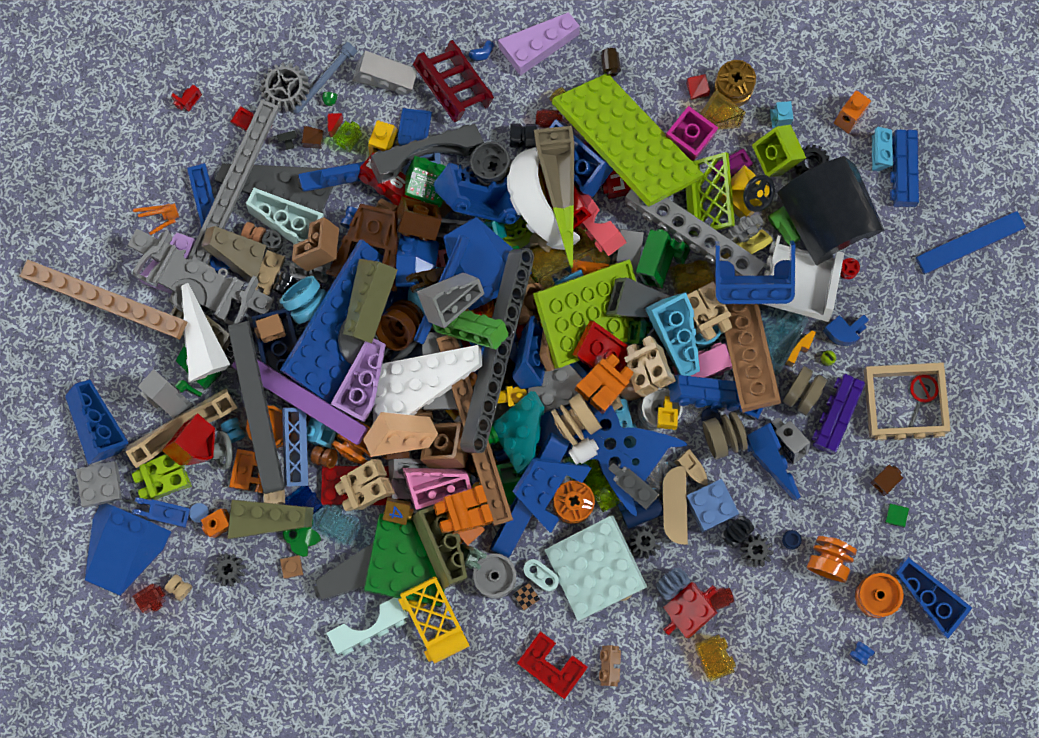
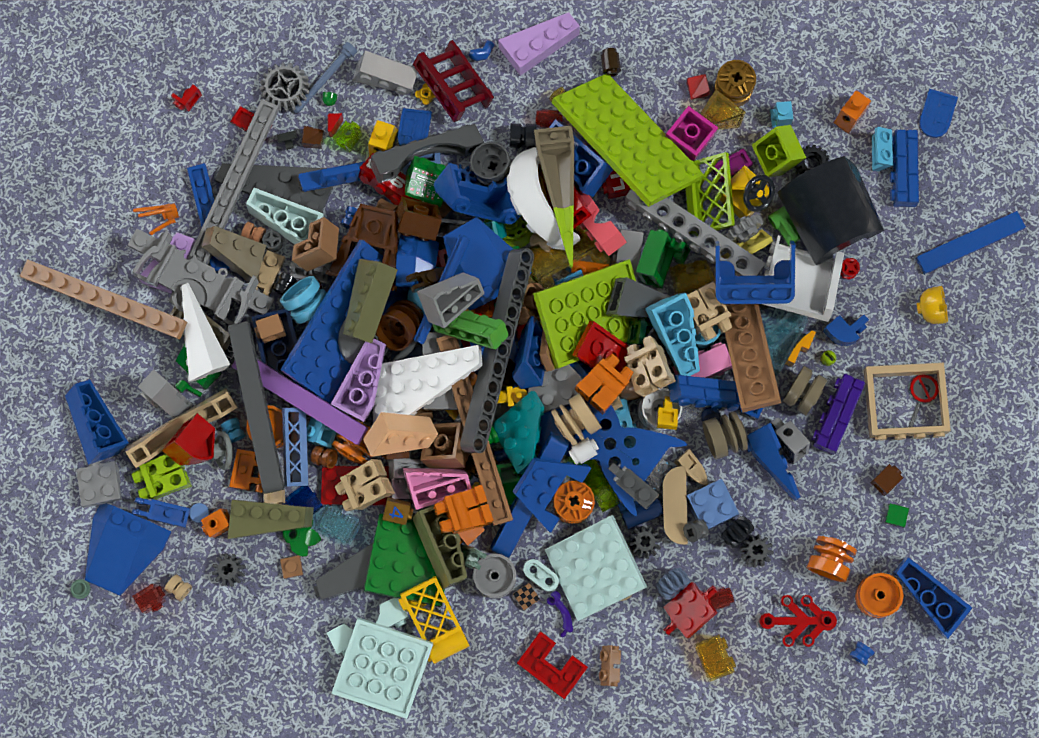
dark blue plate [782,530,802,550] -> none
none -> sand green plate [70,579,91,599]
none -> light aqua plate [331,617,433,719]
none -> yellow plate [415,83,436,105]
none -> dark purple piece [547,591,573,638]
none -> dark grey wheel [683,519,709,542]
none -> red plant [759,595,837,647]
none -> yellow cylinder [917,286,948,324]
none -> blue window [920,88,958,138]

